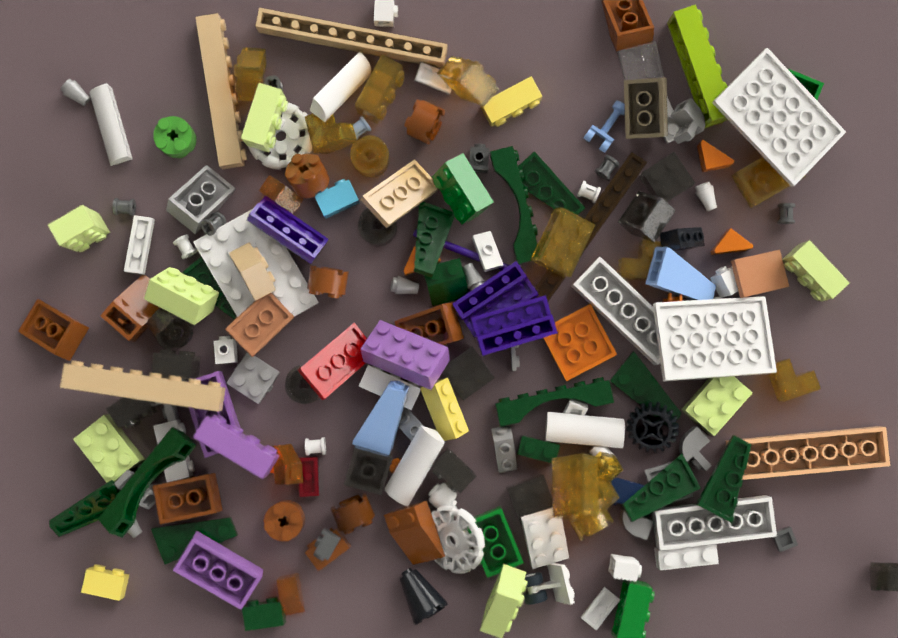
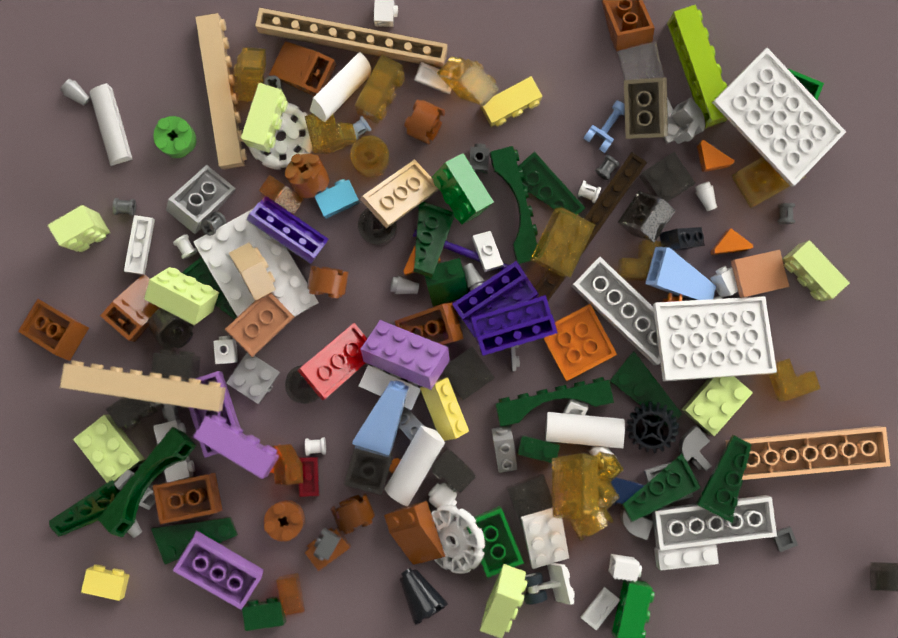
none -> dark orange slope [269,41,336,97]

